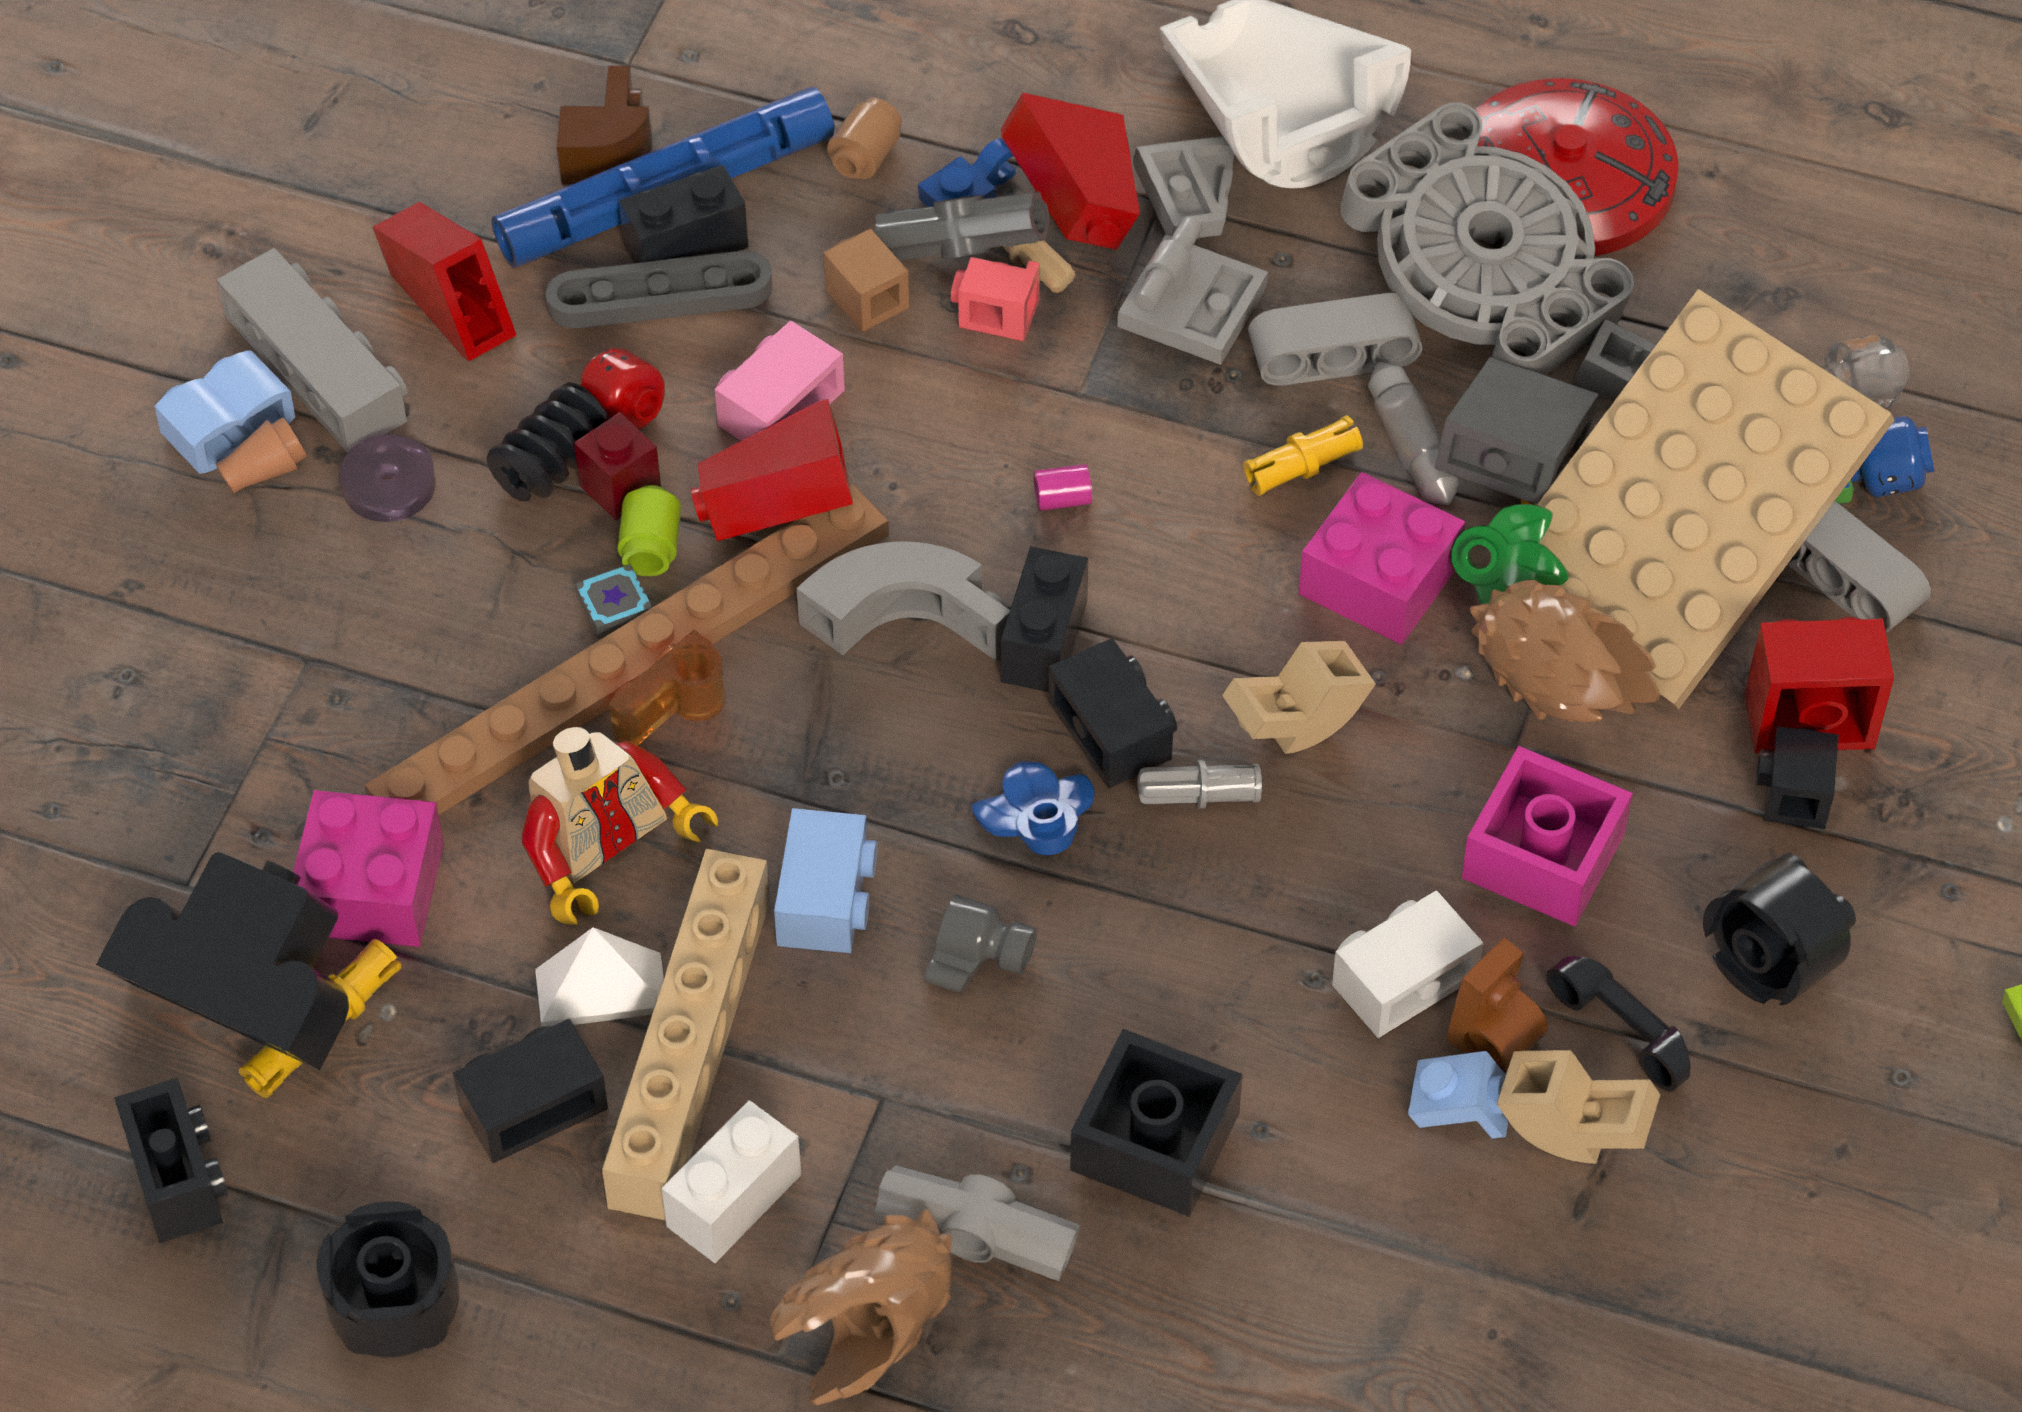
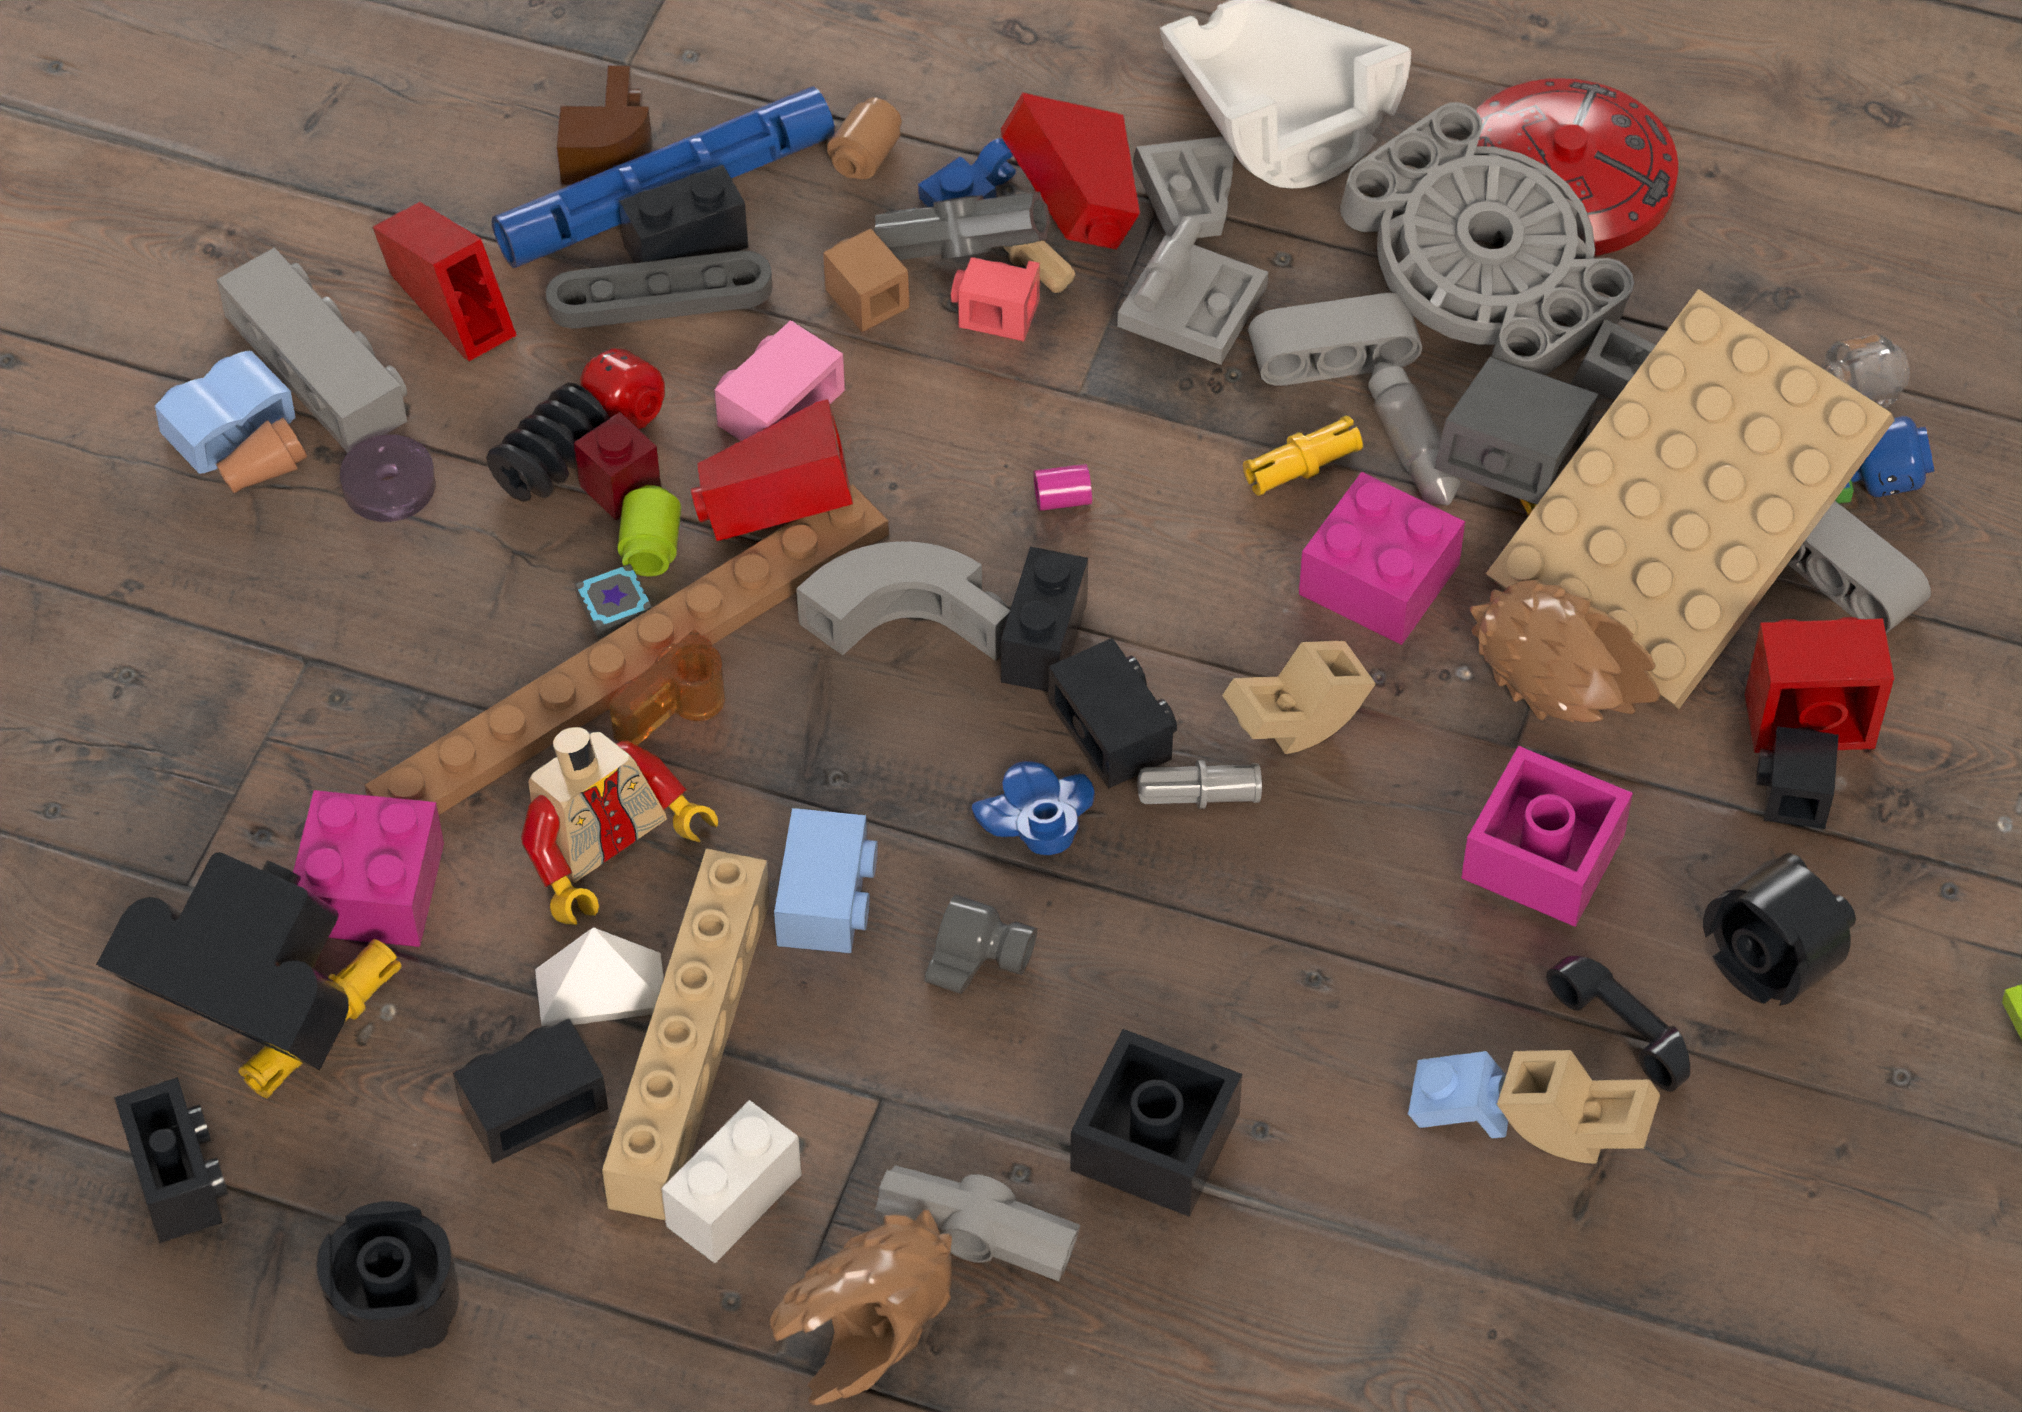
white brick [1332,890,1483,1038] -> none
dark orange plate [1446,937,1548,1073] -> none
green plate [1451,504,1569,604] -> none

